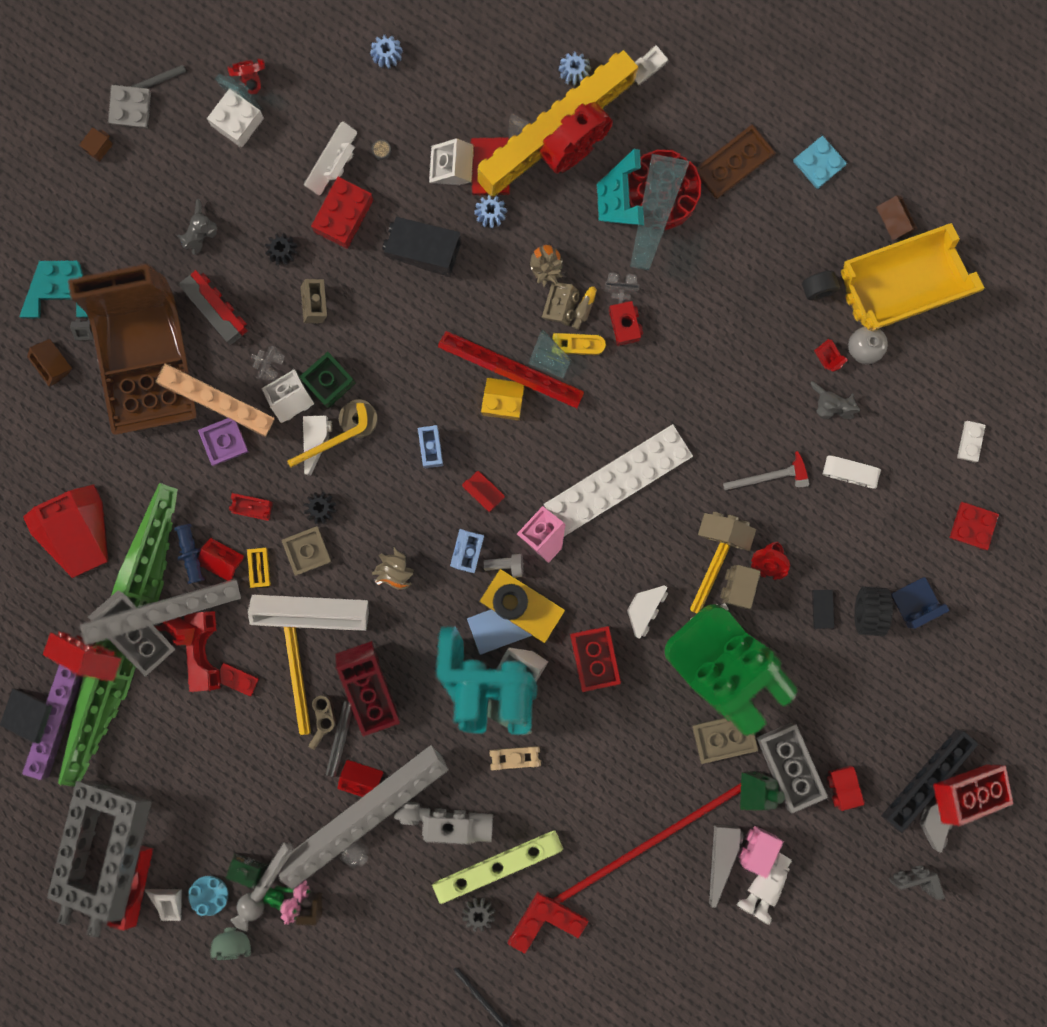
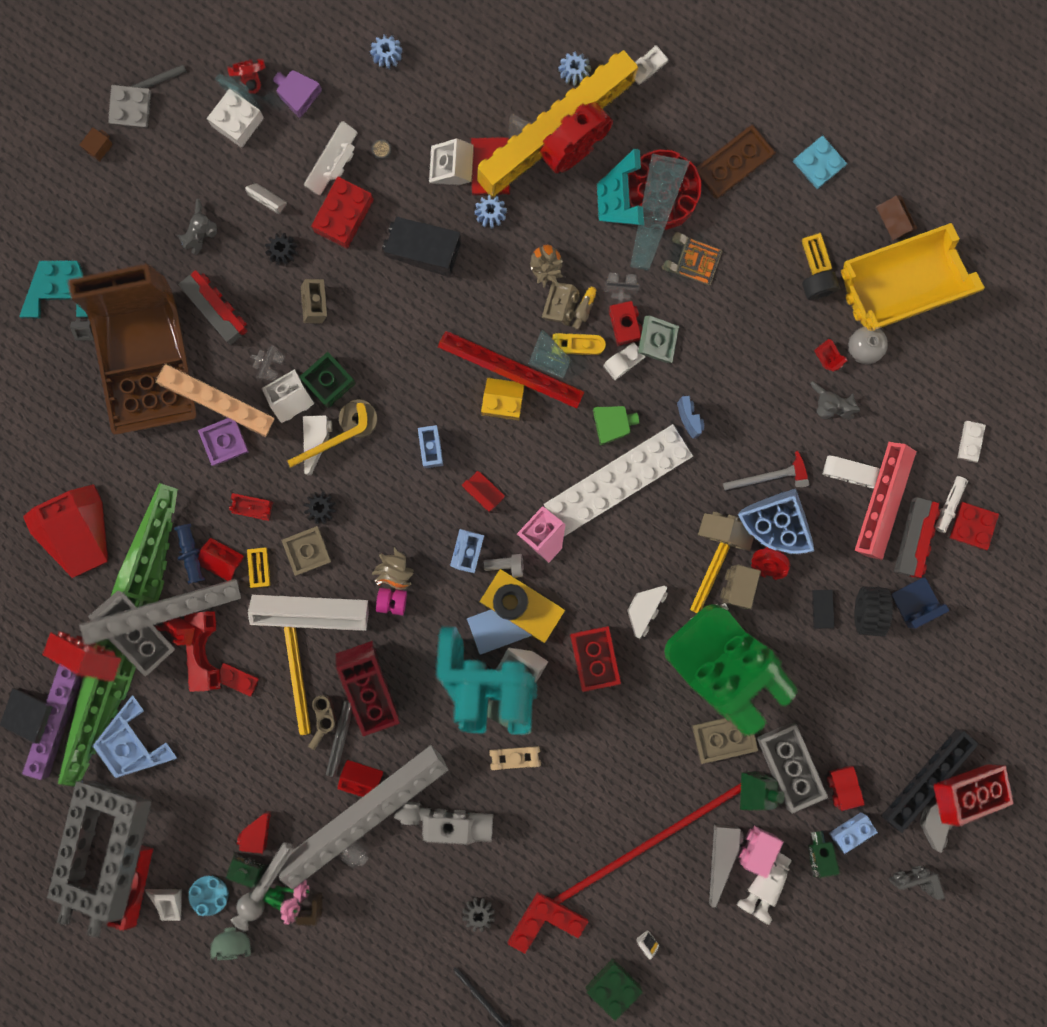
reddish brown brick [27,339,72,387] -> none
yellowish green beam [432,831,563,903] -> none
none -> light blue wing [93,695,177,778]
none -> red slope [237,811,271,854]
none -> white slope [245,184,287,214]
none -> medium lavender torso [273,70,322,118]
none -> dark pink wheel [376,587,407,616]
none -> dark green brick [586,958,643,1021]
none -> bright green torso [593,406,639,445]
none -> white plate [604,342,645,380]
none -> slope [637,931,659,959]
none -> sand green plate [638,315,679,363]
none -> flag [662,232,722,286]
none -> medium blue slope [677,396,704,439]
none -> light blue brick [738,488,814,554]
none -> yellow tile [802,233,832,275]
none -> dark green torso [808,831,840,878]
none -> light blue brick [829,813,877,854]
none -> coral brick [855,442,916,560]
none -> dark grey piece [894,497,940,578]
none -> white pin [935,476,968,533]

